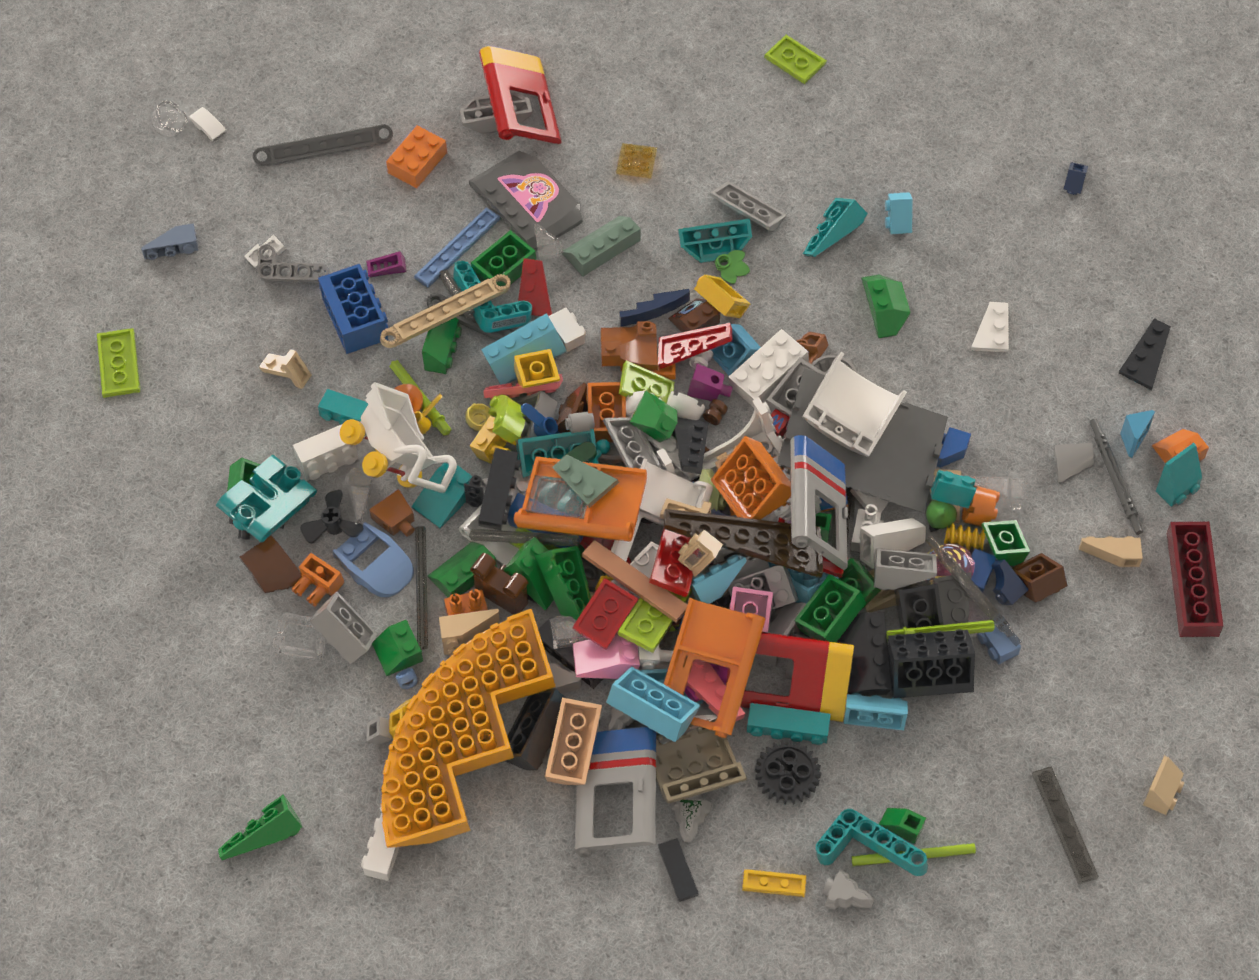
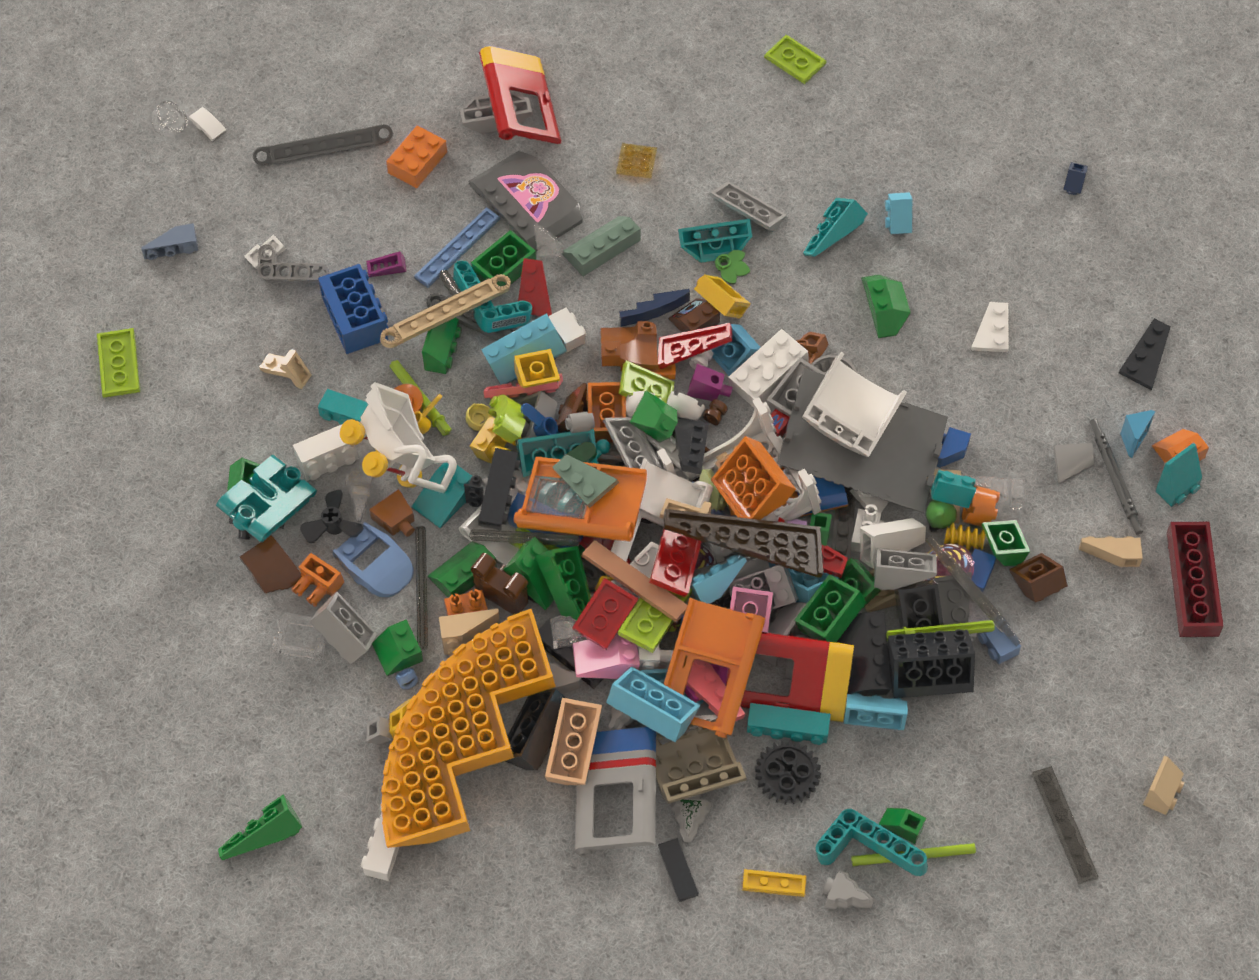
tan window [678,530,723,578] -> none
light grey piece [790,435,848,570] -> none
dark blue arch [991,560,1029,605] -> none

